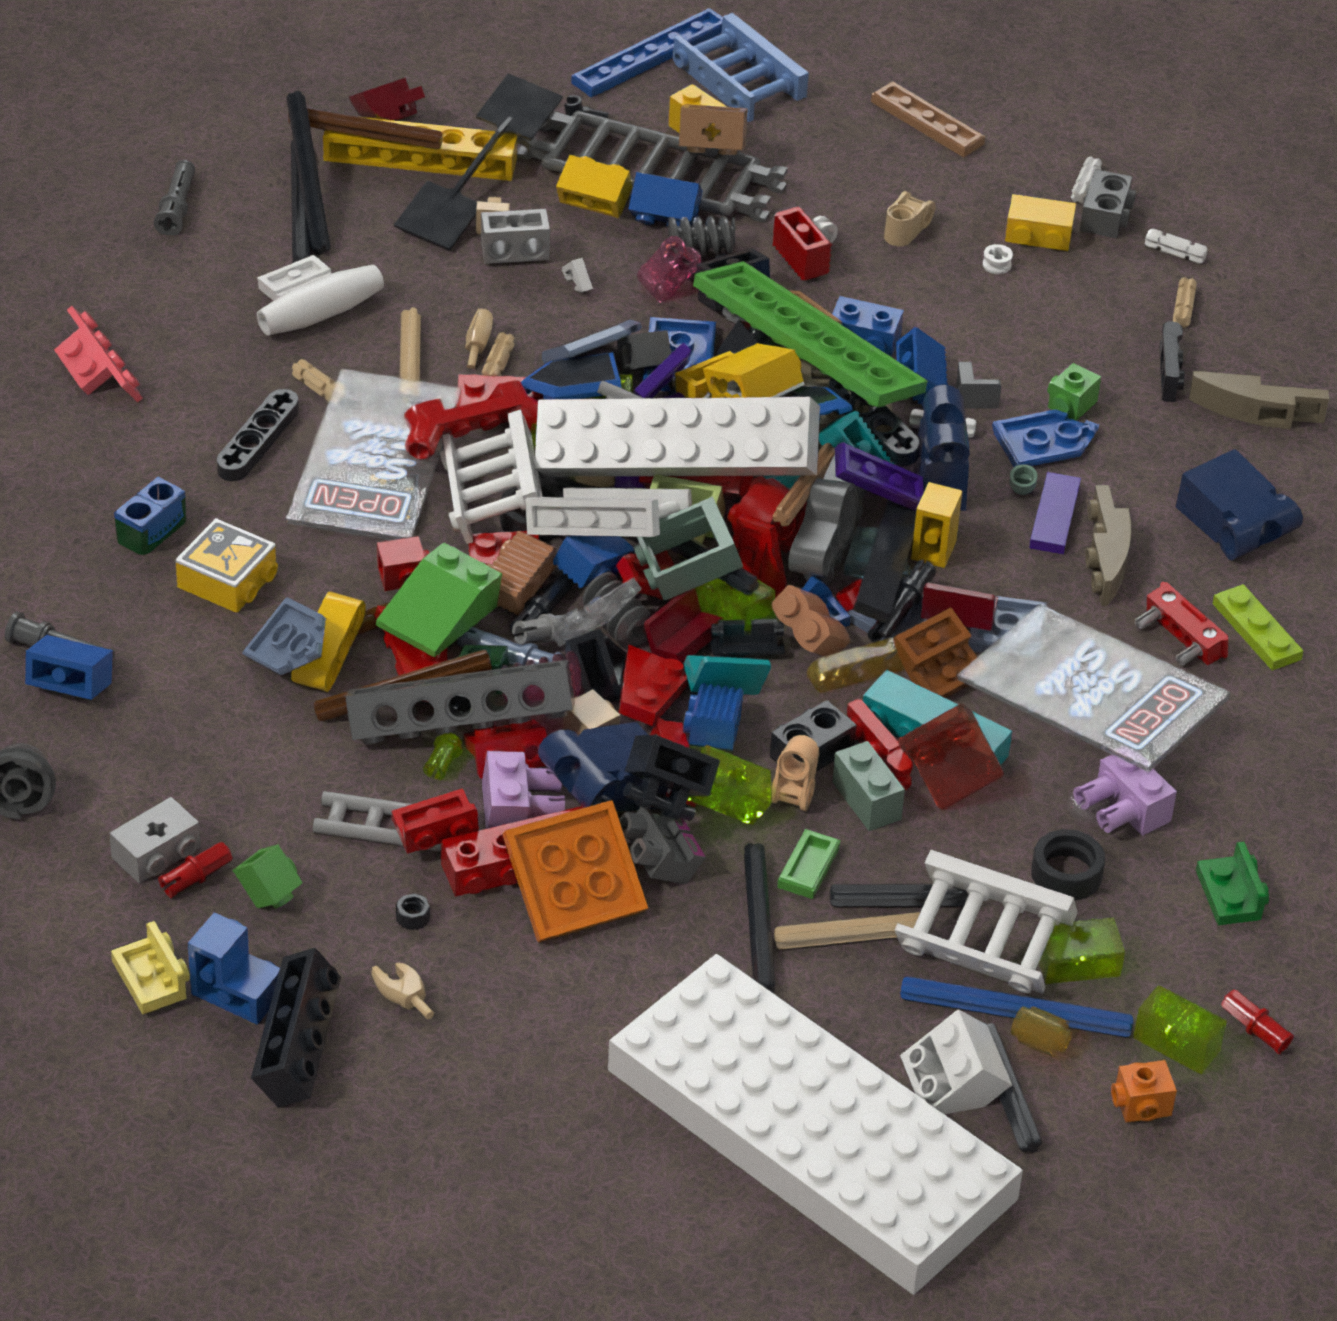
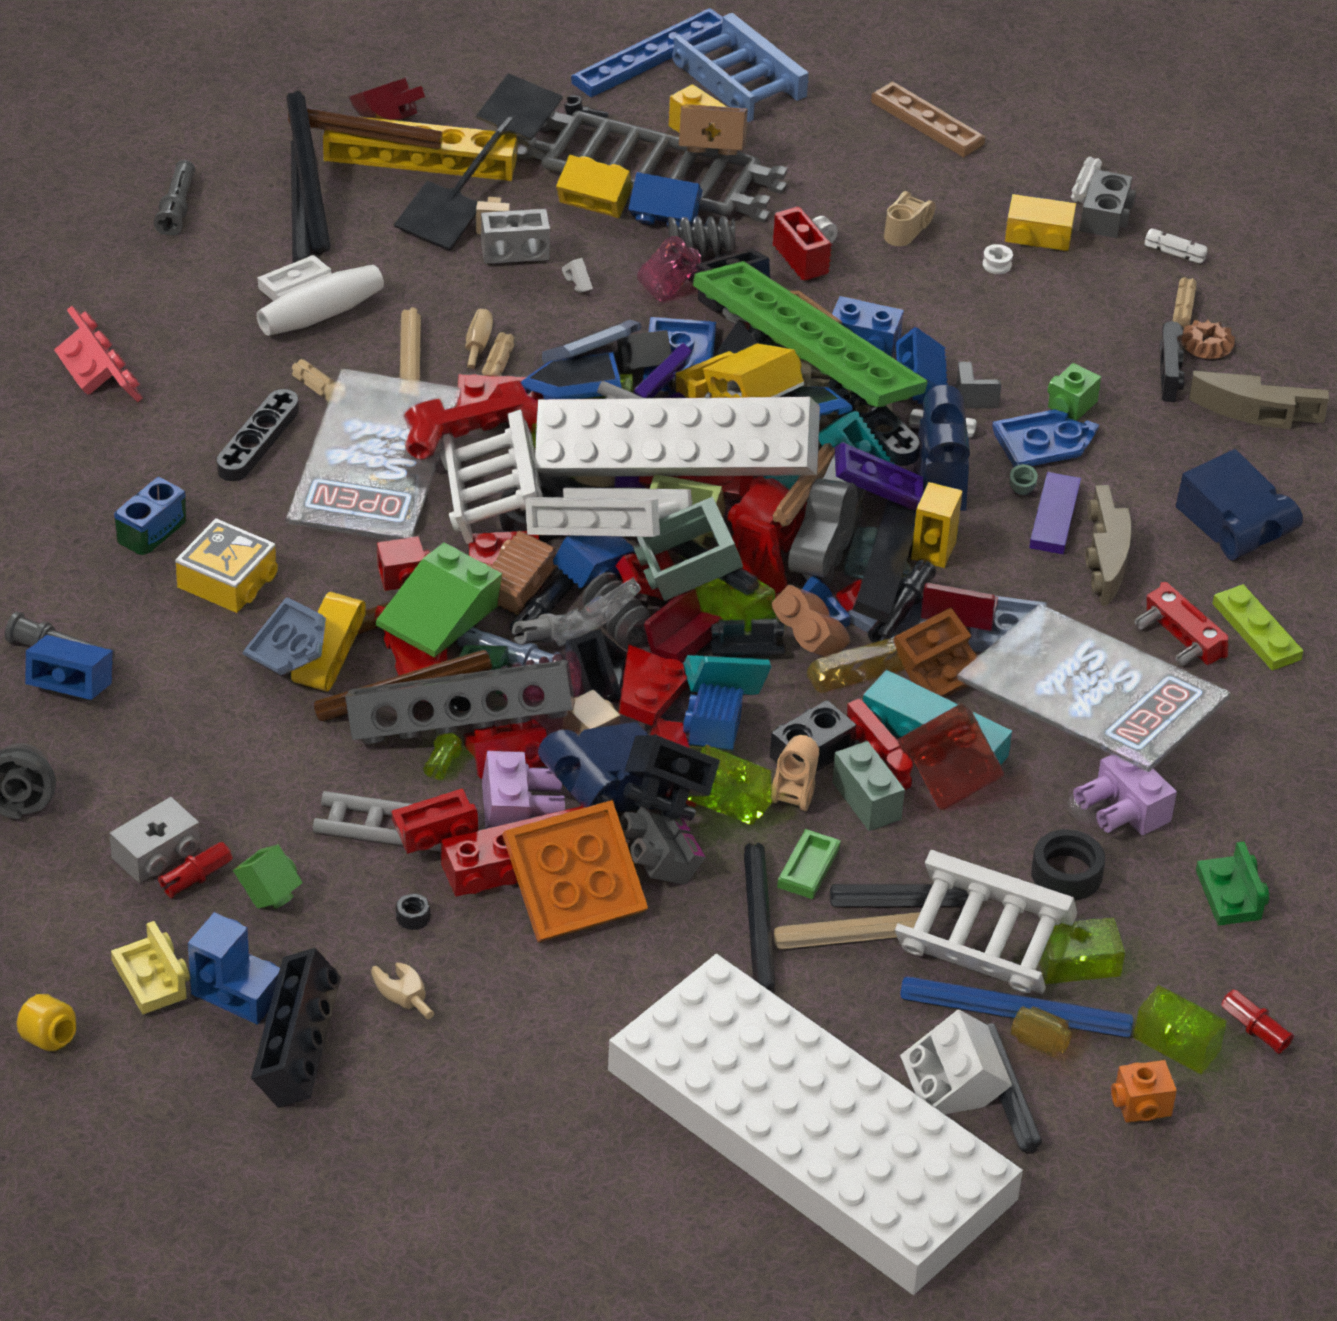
none -> yellow head [17,994,77,1051]
none -> nougat gear [1181,319,1235,359]

